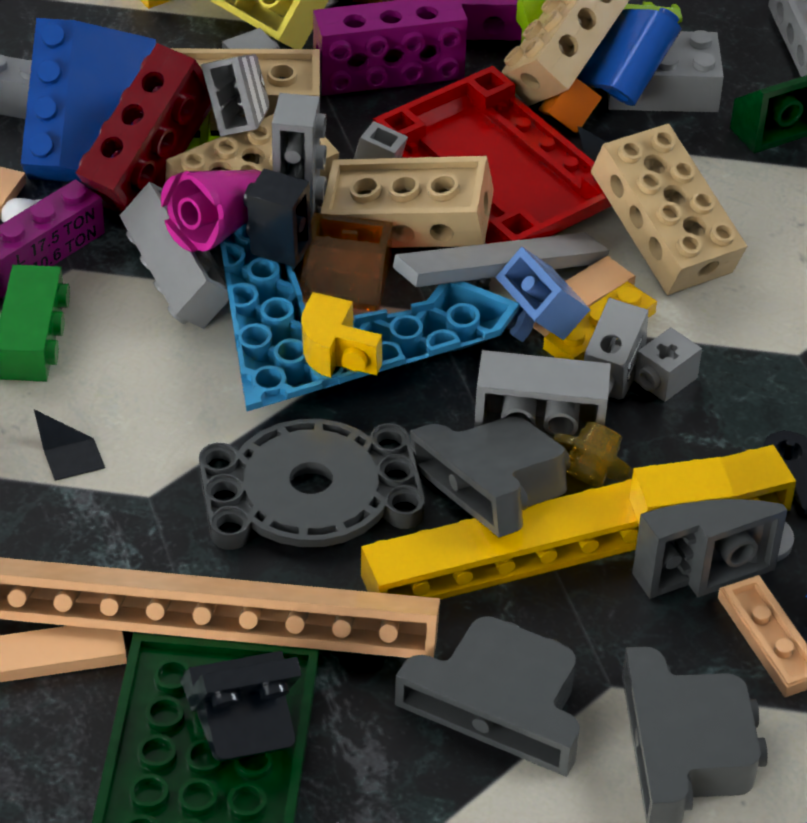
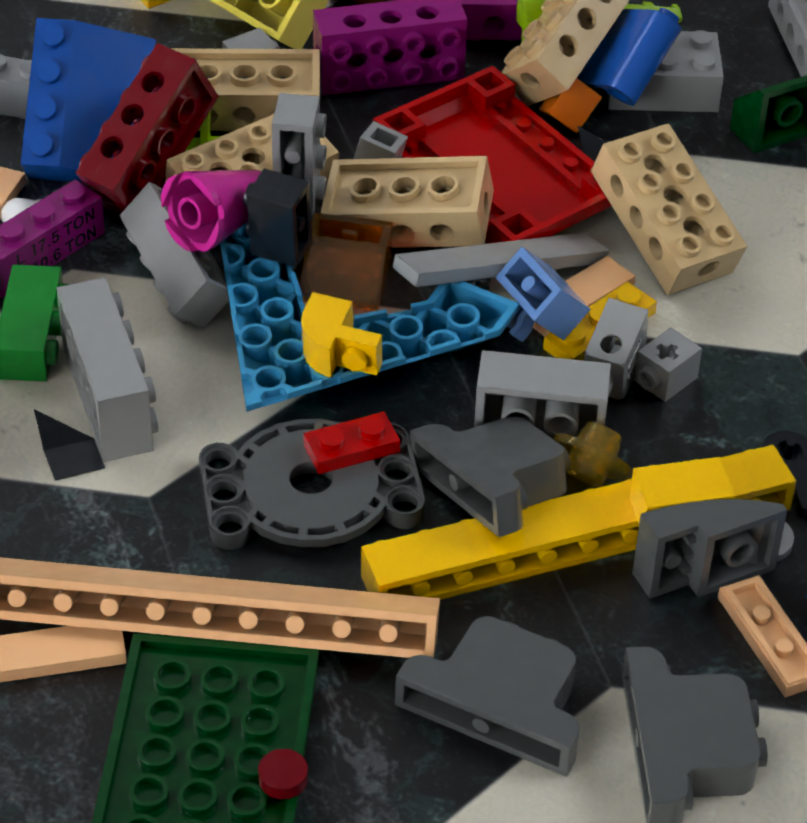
black piece [180,651,302,761] -> none
light grey torso [201,54,269,137] -> none
none -> light grey brick [56,277,158,462]
none -> dark red tile [258,749,308,799]
none -> red plate [303,411,400,474]

